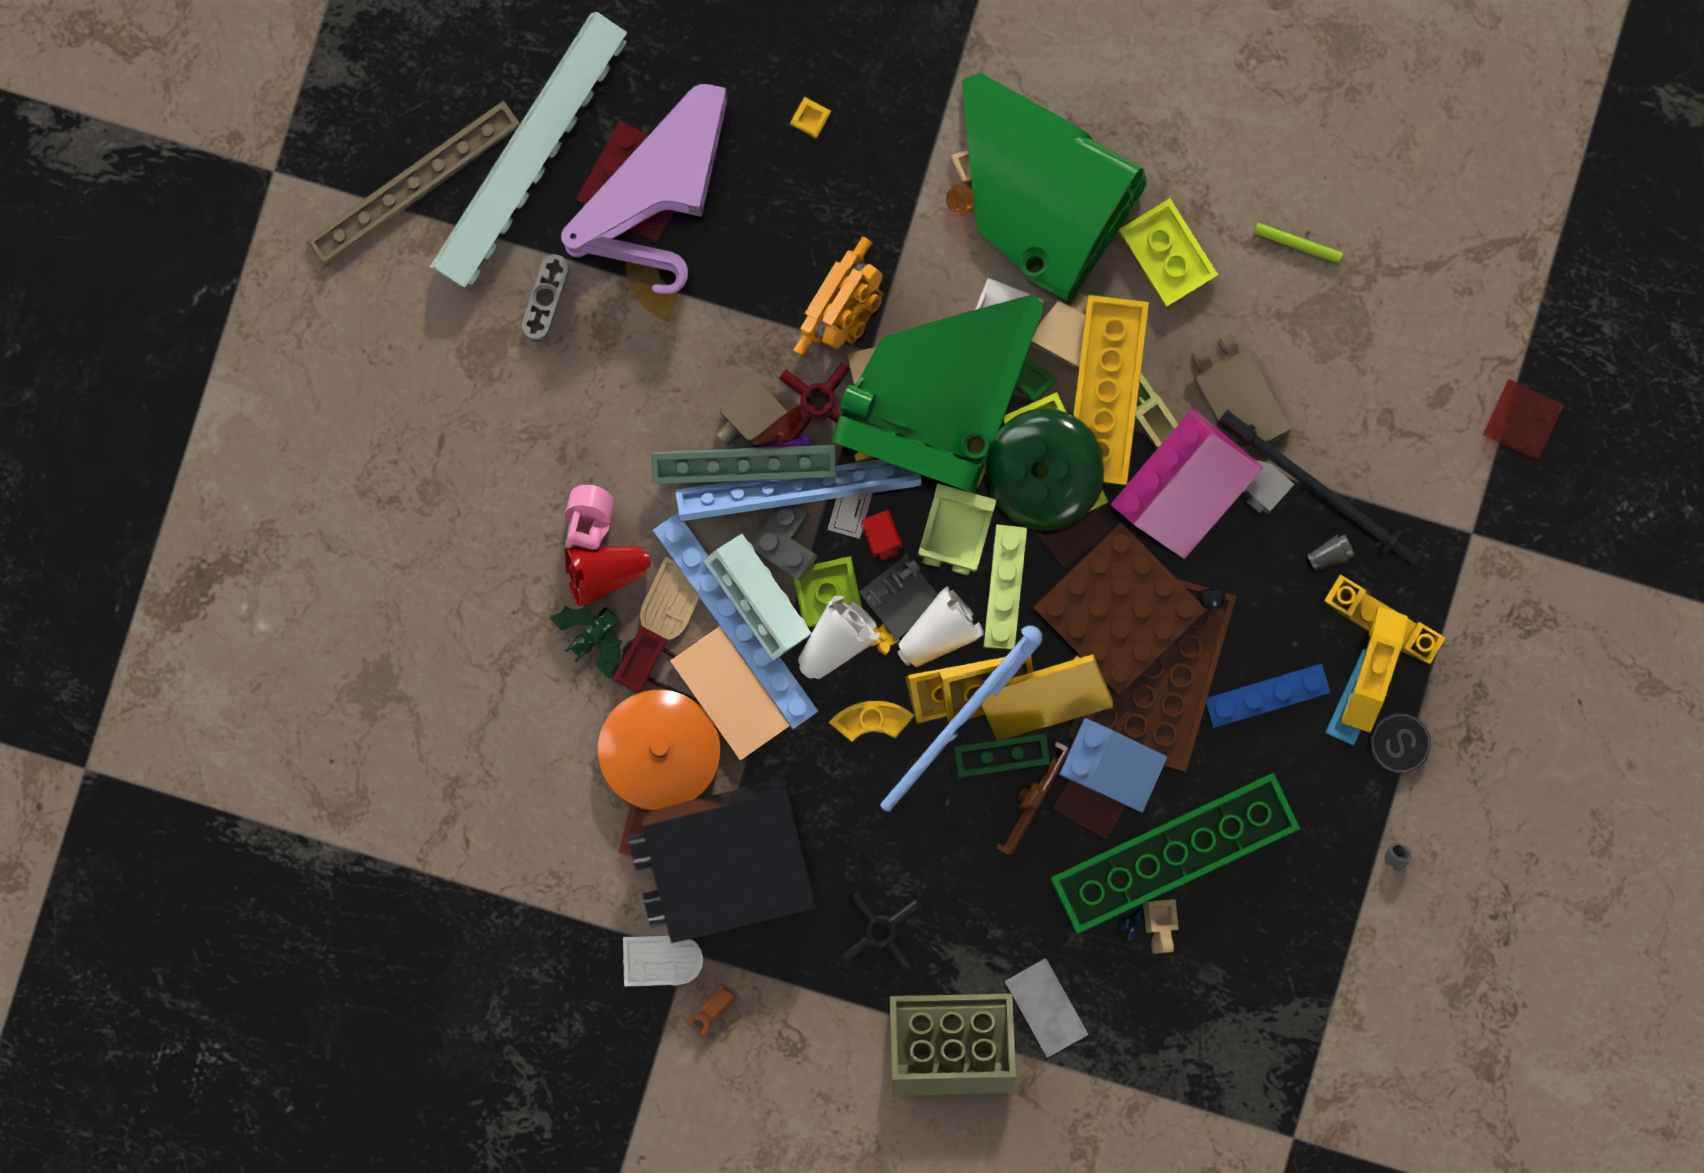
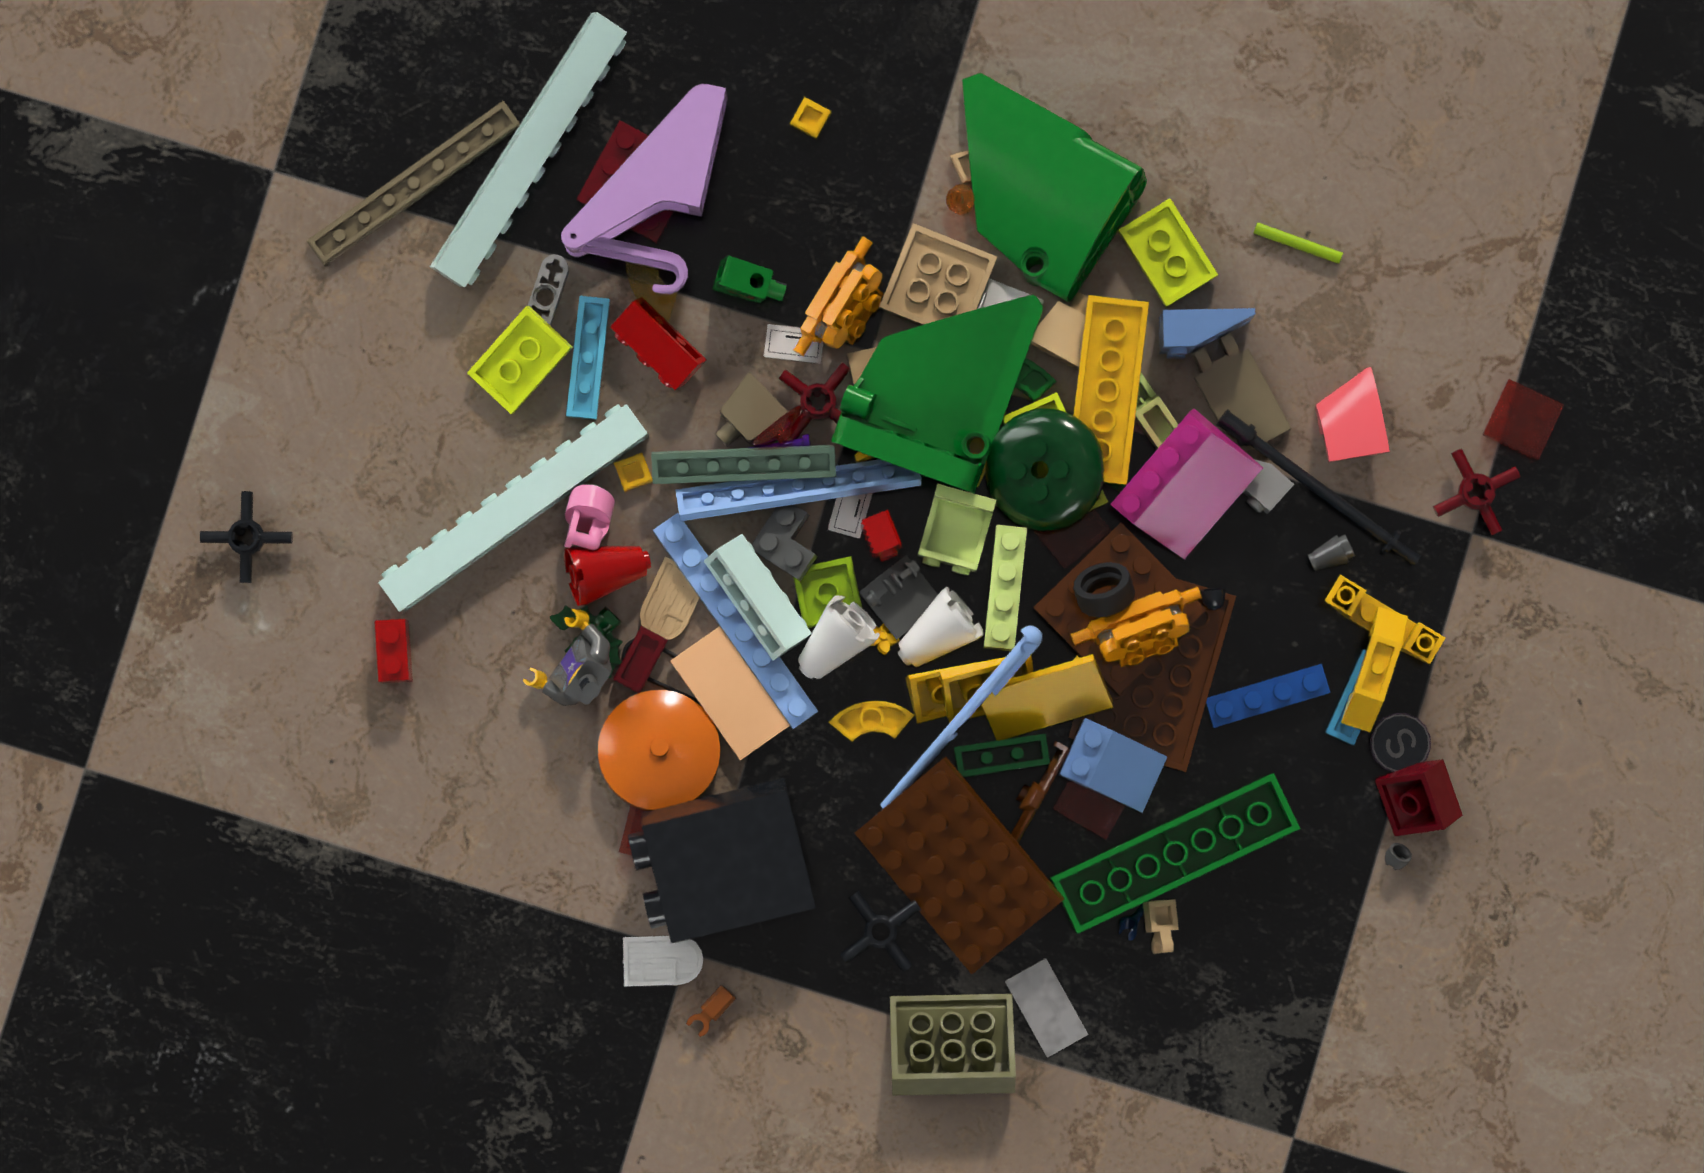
none -> black bar [200,491,293,583]
none -> red brick [375,619,413,684]
none -> light aqua brick [378,404,649,614]
none -> neon yellow plate [467,306,573,414]
none -> dark grey torso [523,609,612,706]
none -> medium azure plate [566,296,610,420]
none -> red brick [610,297,707,390]
none -> yellow tile [614,452,653,492]
none -> green torso [712,255,787,303]
none -> white sticker [764,324,823,364]
none -> reddish brown plate [855,757,1064,974]
none -> tan plate [879,223,997,325]
none -> light orange piece [1070,587,1202,667]
none -> black tyre [1073,562,1135,617]
none -> medium blue slope [1159,308,1255,359]
none -> coral slope [1315,367,1390,463]
none -> dark red slope [1375,759,1463,836]
none -> dark red bar [1433,448,1520,535]

